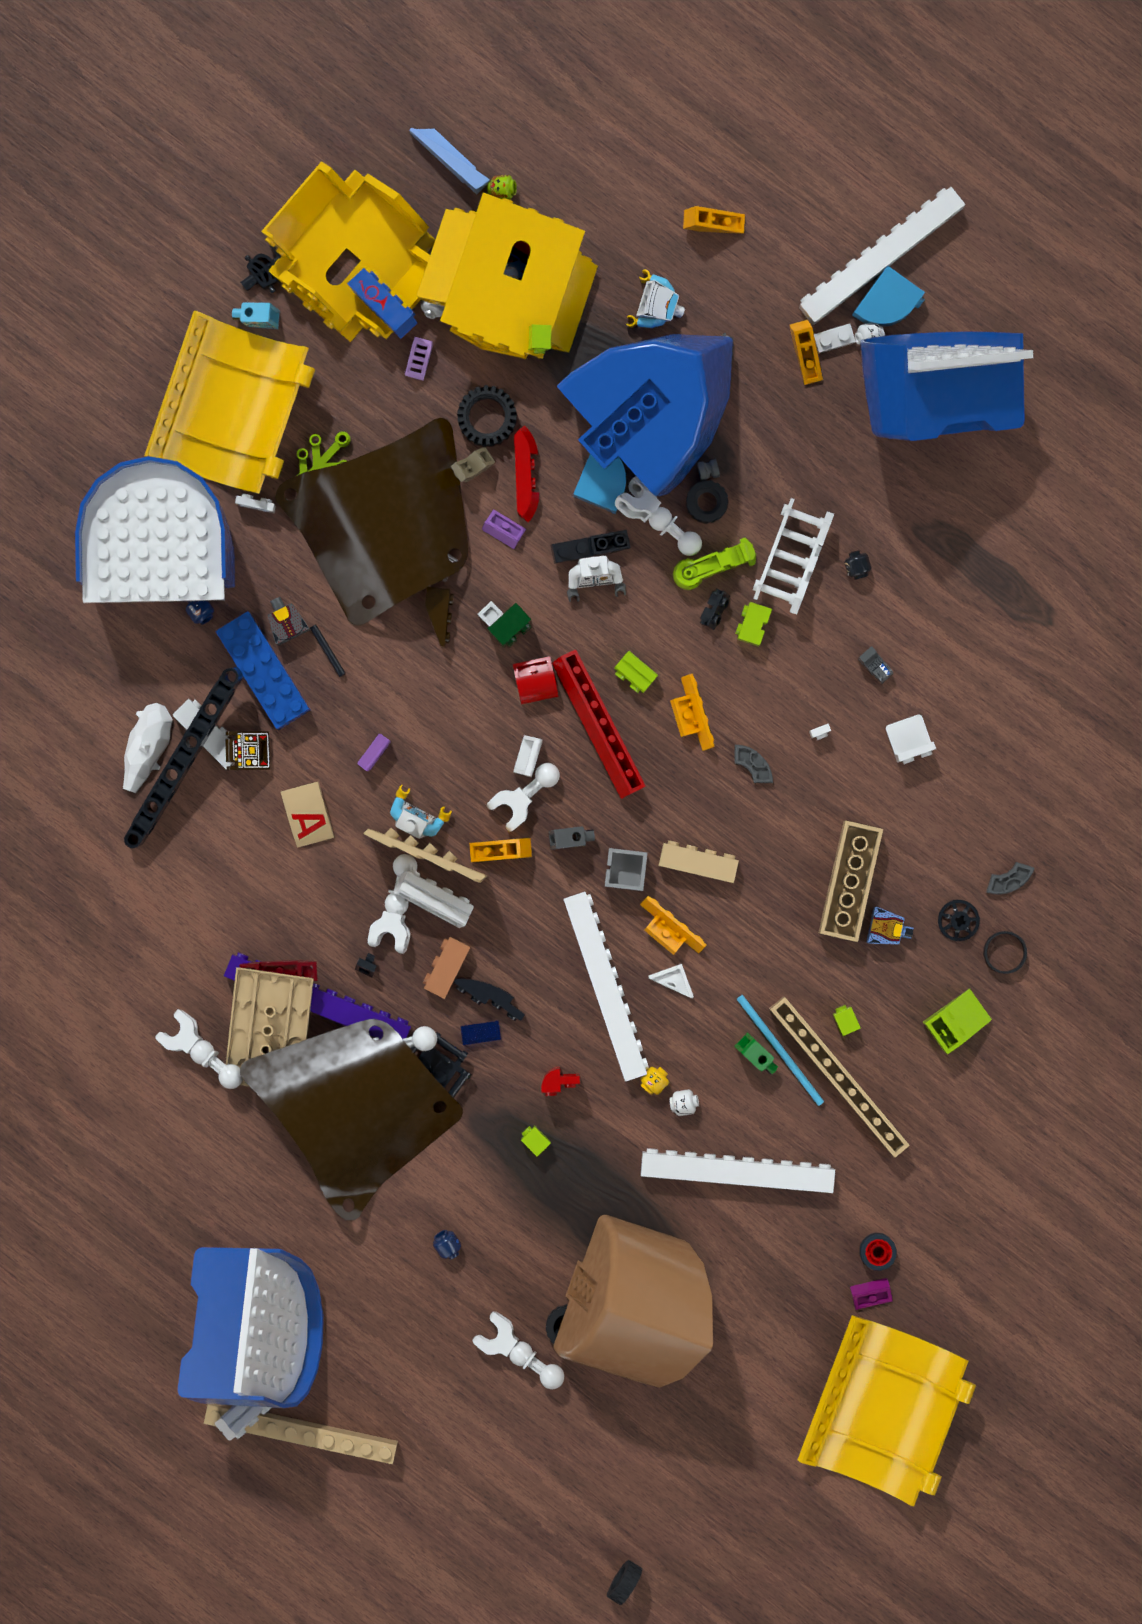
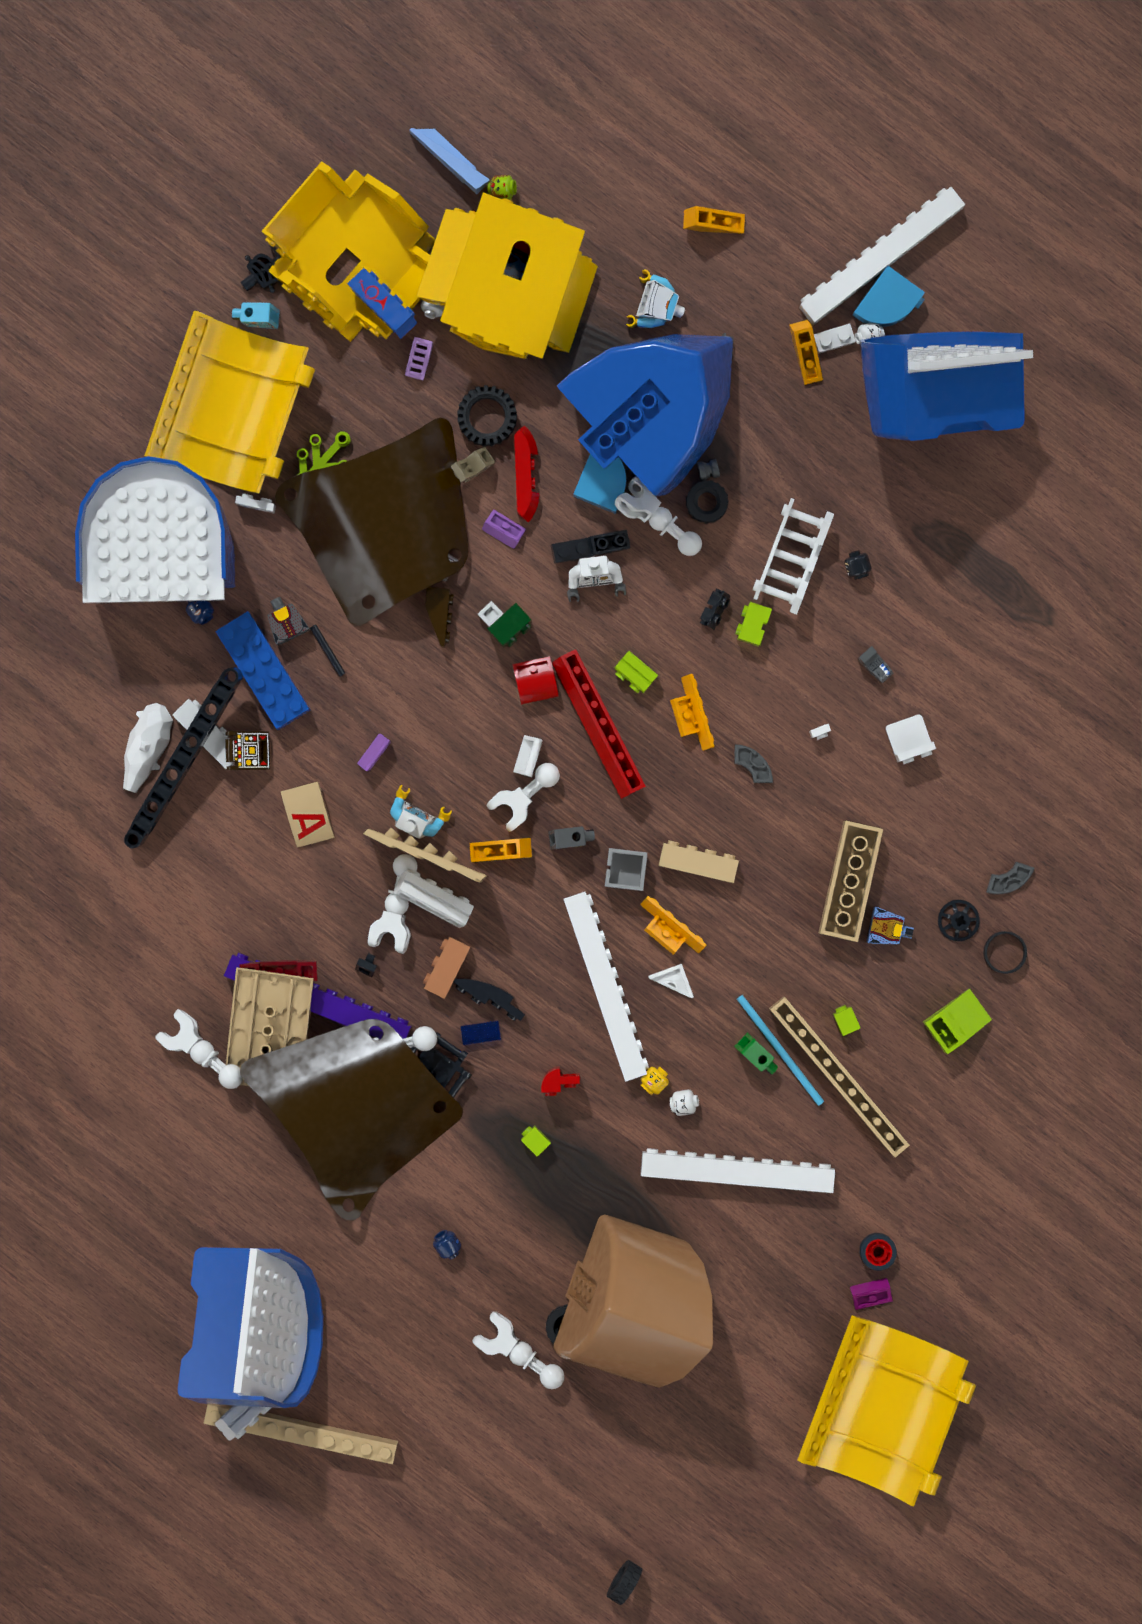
lime brick [528,324,552,354] -> none
lime piece [673,538,756,590] -> none

